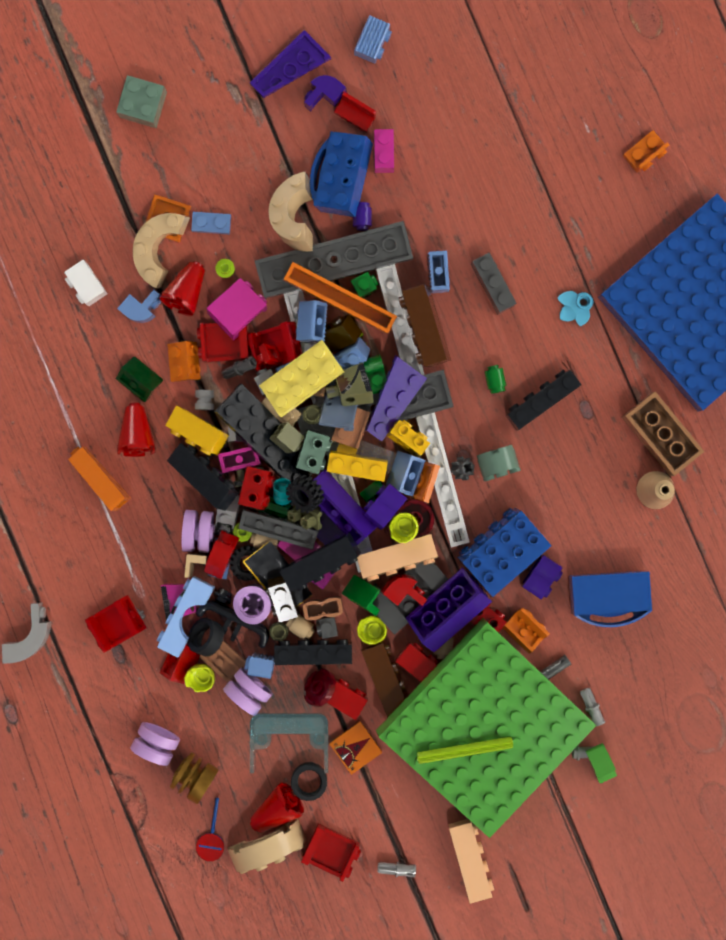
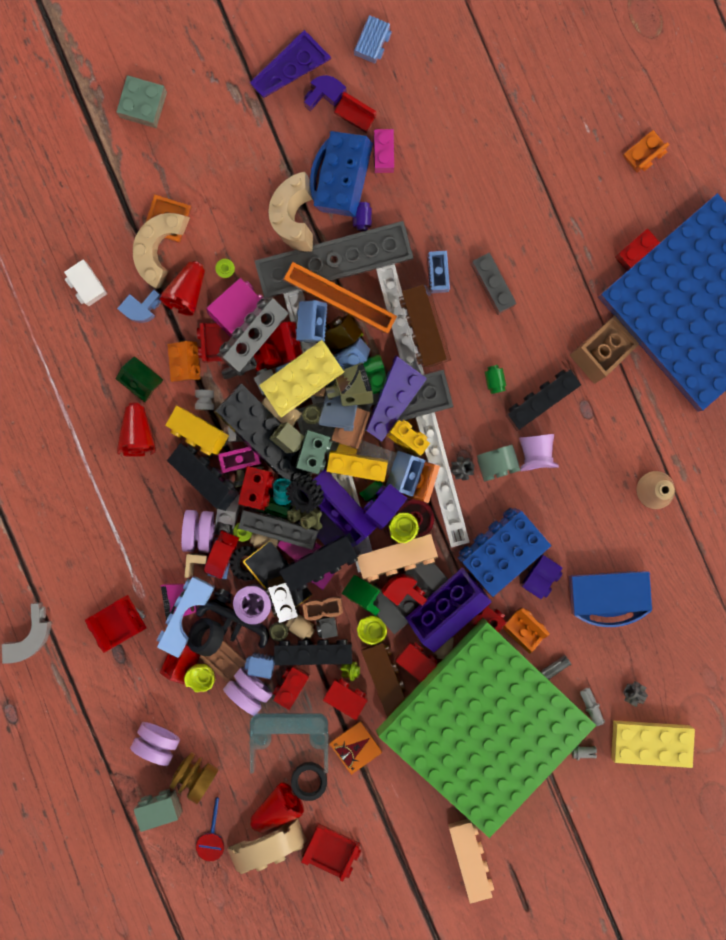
orange slope [68,447,131,511] -> none
medium blue plate [191,212,231,235] -> none
dark red tile [304,668,336,707] -> none
green brick [351,272,378,299] -> none
light grey axle [377,862,416,878] -> none
lime axle [417,737,513,764] -> none
medium azure plate [557,291,593,326] -> none
bright green slope [585,743,617,784] -> none
medium nougat brick [622,392,705,476] -> none
none -> sand green brick [133,789,183,832]
none -> dark grey brick [217,296,289,372]
none -> red brick [272,665,310,710]
none -> lime plate [341,662,360,681]
none -> lavender hat [519,434,559,471]
none -> medium nougat slope [570,315,639,384]
none -> light yellow brick [611,720,695,768]
none -> red brick [615,228,660,271]
none -> dark grey gear [623,681,648,707]

